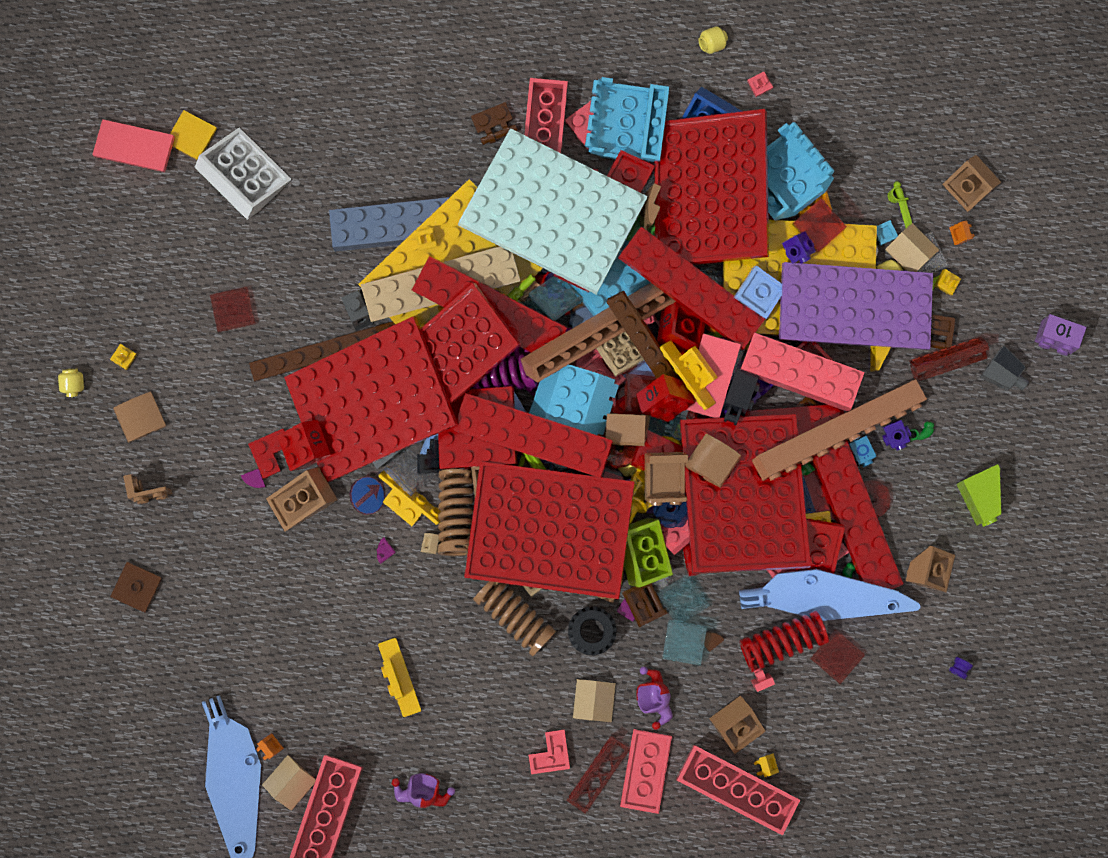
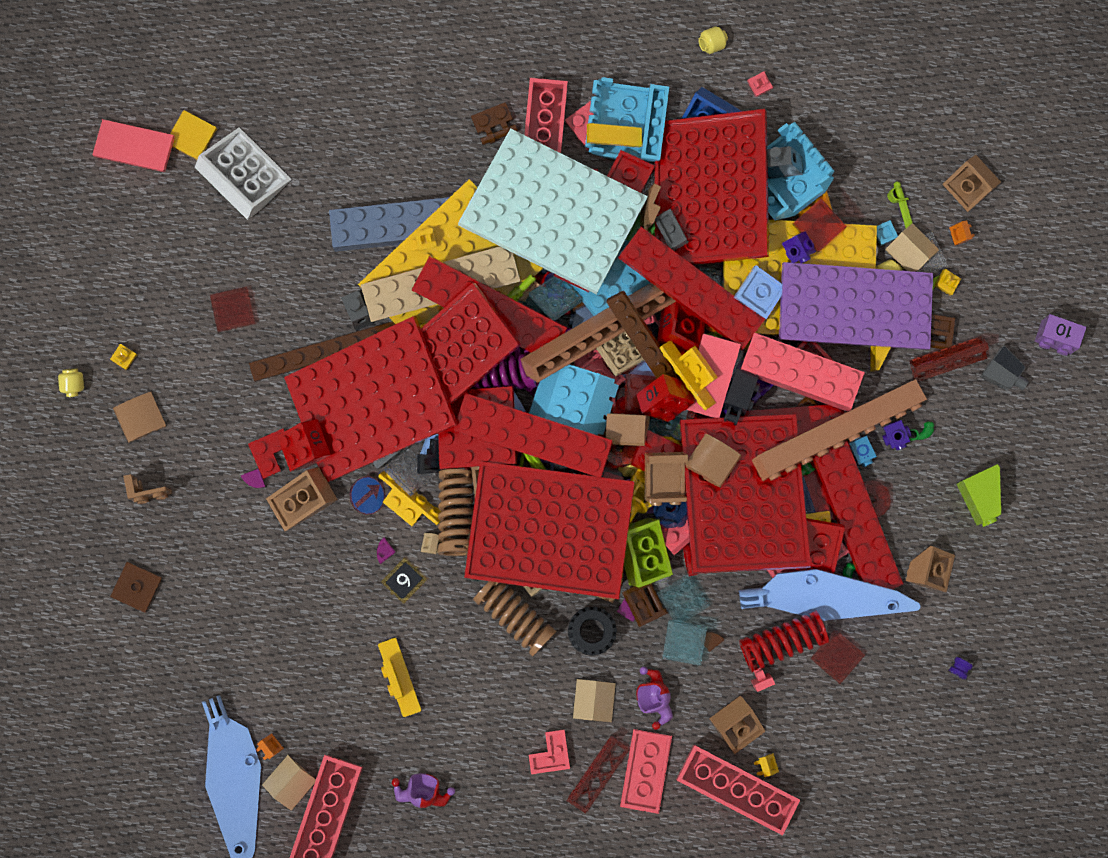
none -> piece [381,558,427,604]
none -> yellow tile [587,123,642,148]
none -> dark grey plate [655,209,688,251]
none -> dark grey torso [767,146,803,179]

